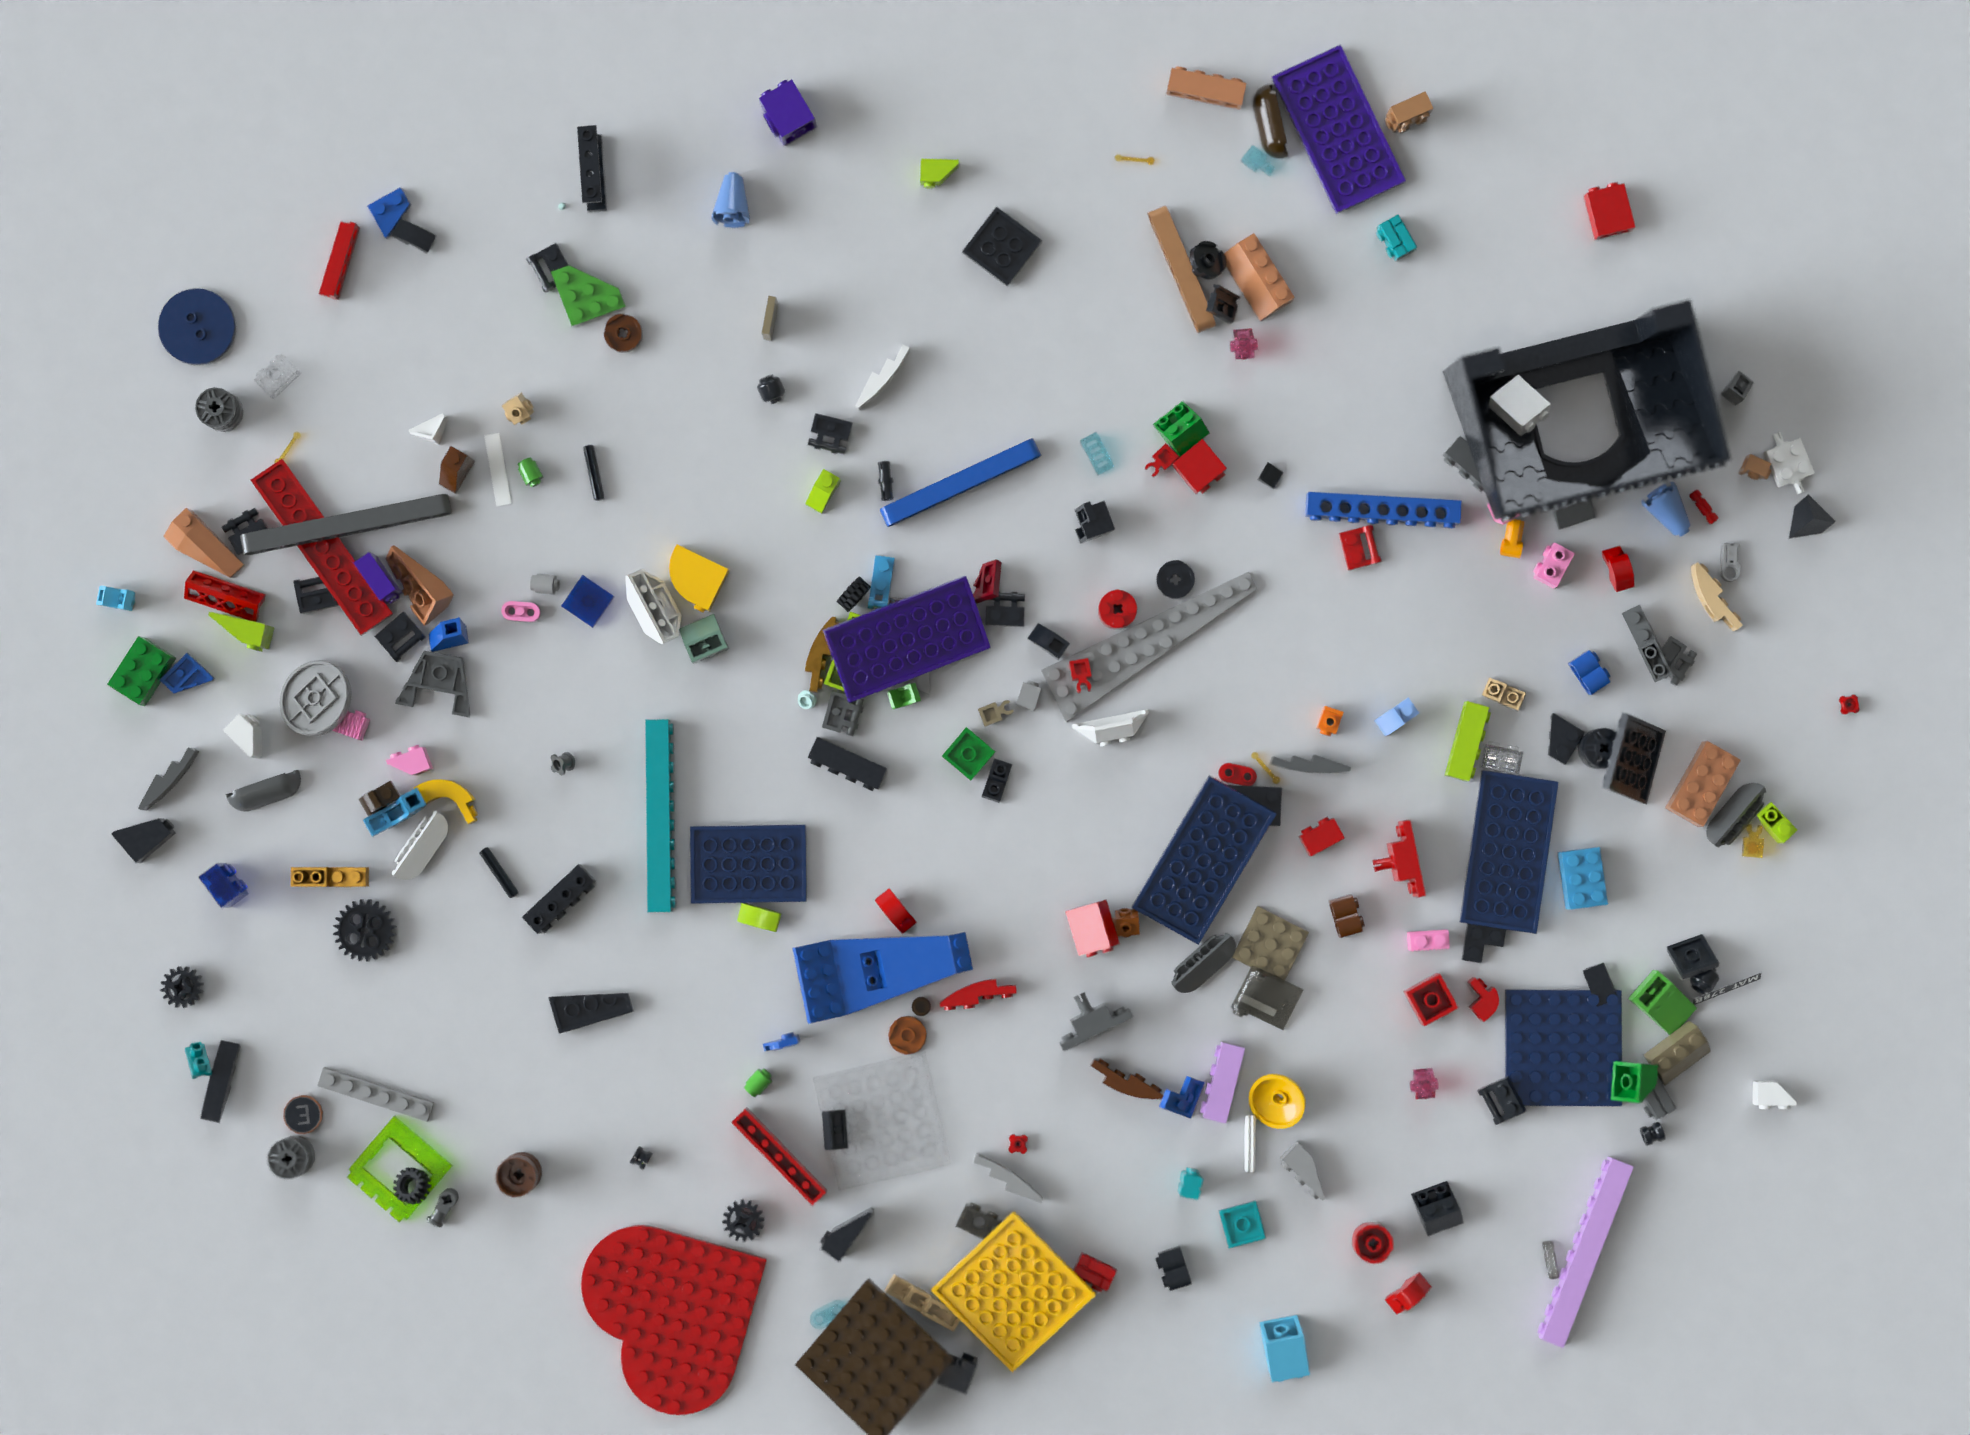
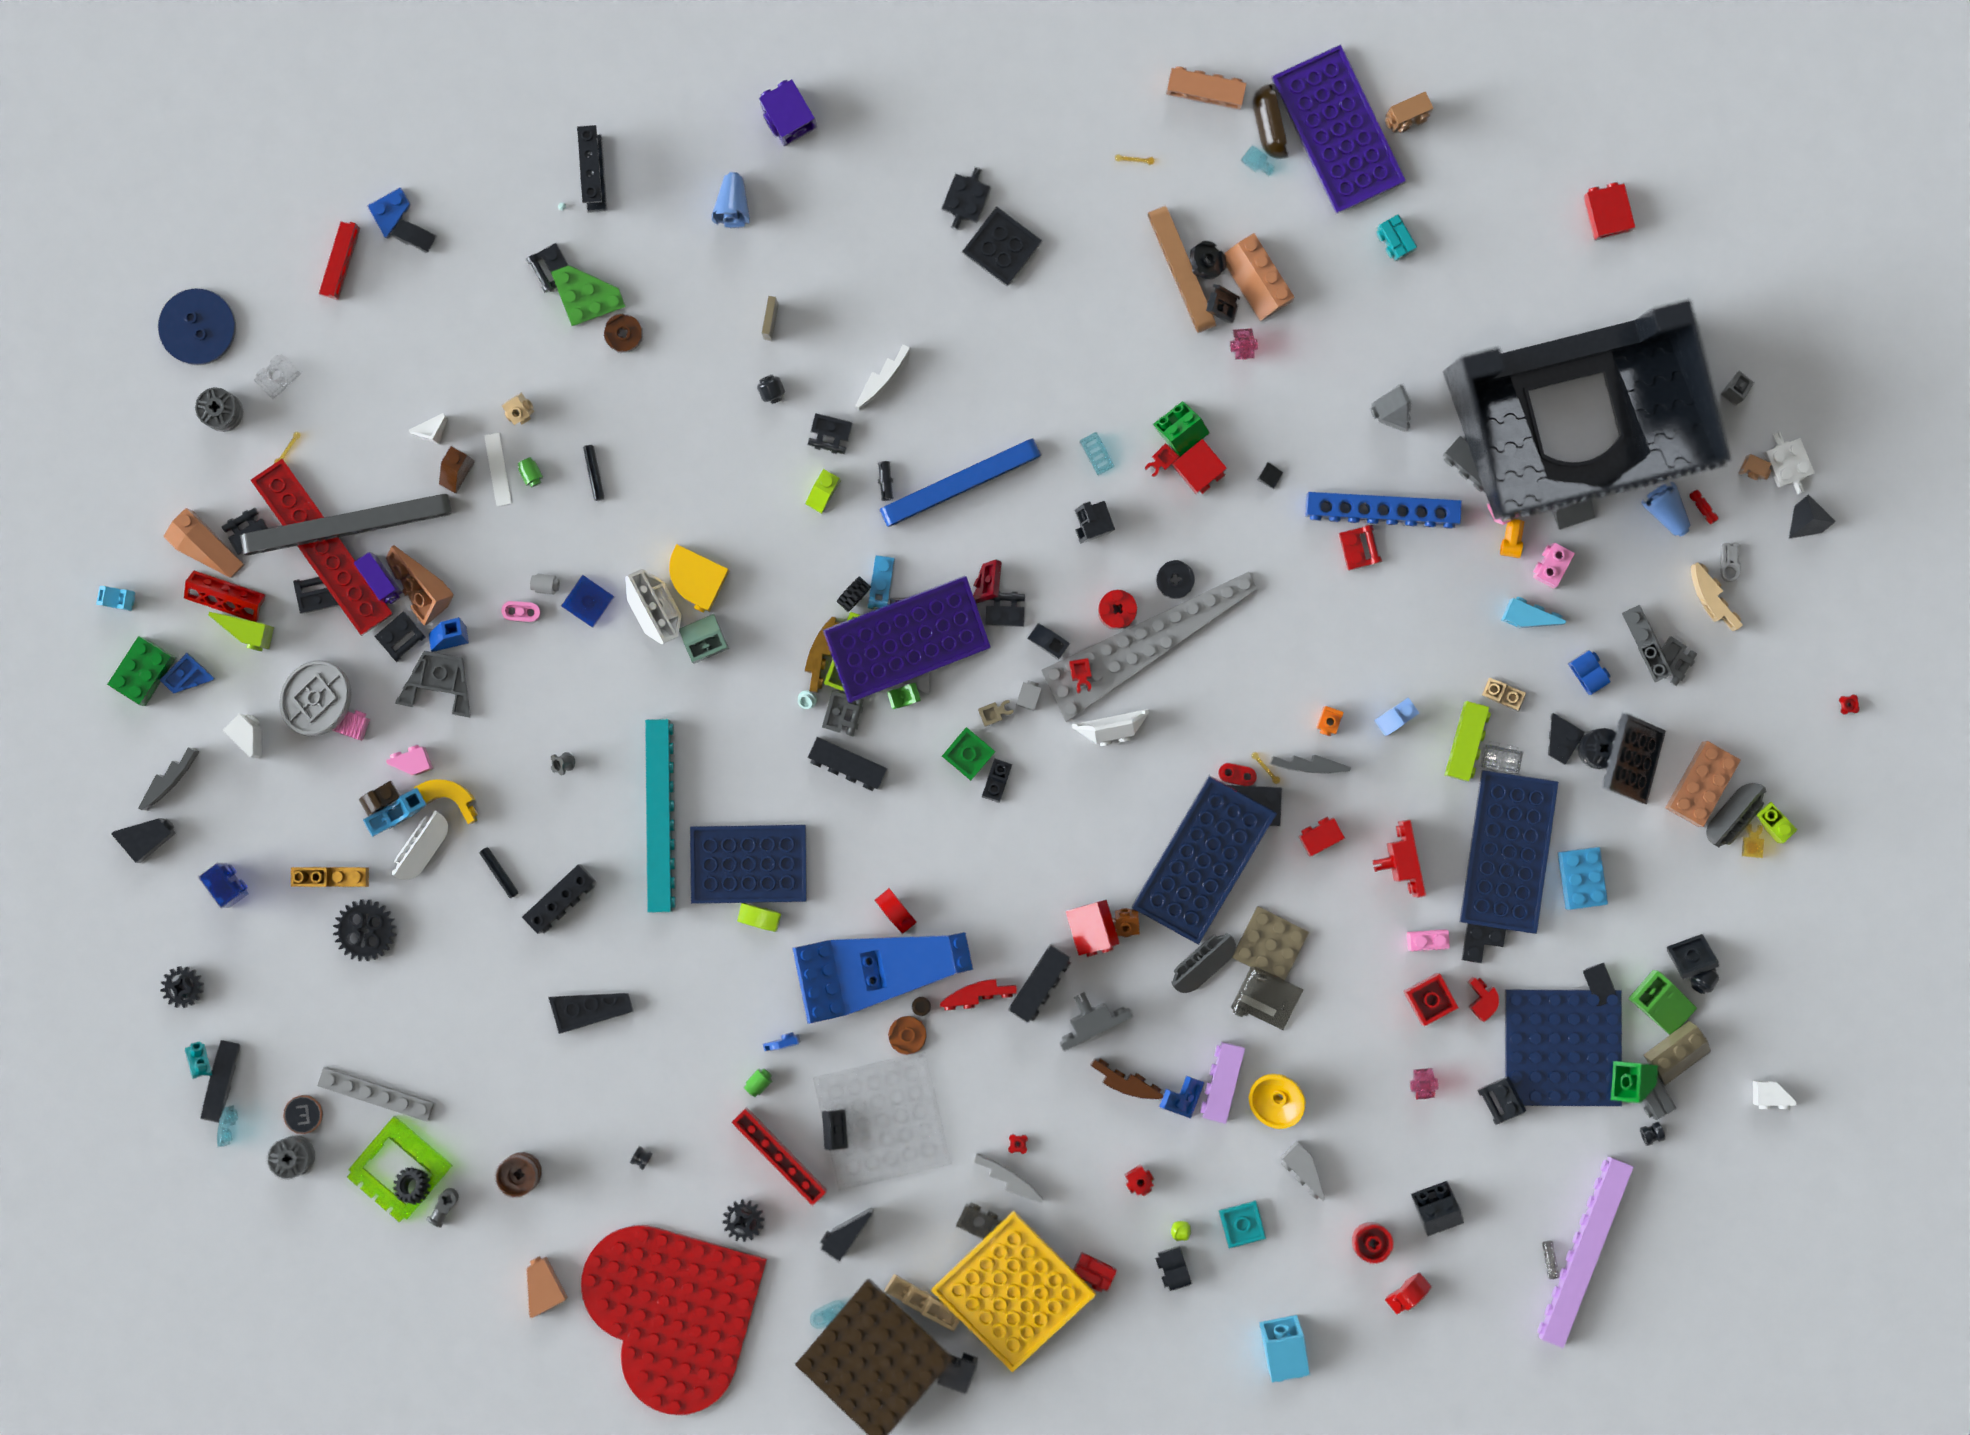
dark grey brick [226,770,301,812] -> none
lime slope [920,159,959,189] -> none
teal brick [1177,1167,1203,1200] -> none
white axle [1245,1115,1256,1172] -> none
reddish brown brick [1328,894,1365,938] -> none
white brick [1489,375,1551,436] -> none
red brick [1602,546,1635,593] -> none
black sticker [1693,973,1761,1005] -> none
none -> clear light blue slope [217,1105,238,1147]
none -> nougat slope [527,1256,568,1318]
none -> black plate [941,167,991,230]
none -> black brick [1008,944,1071,1023]
none -> red brick [1124,1164,1155,1196]
none -> lime piece [1171,1221,1191,1241]
none -> wedge [1371,384,1411,432]
none -> medium azure slope [1501,597,1566,628]

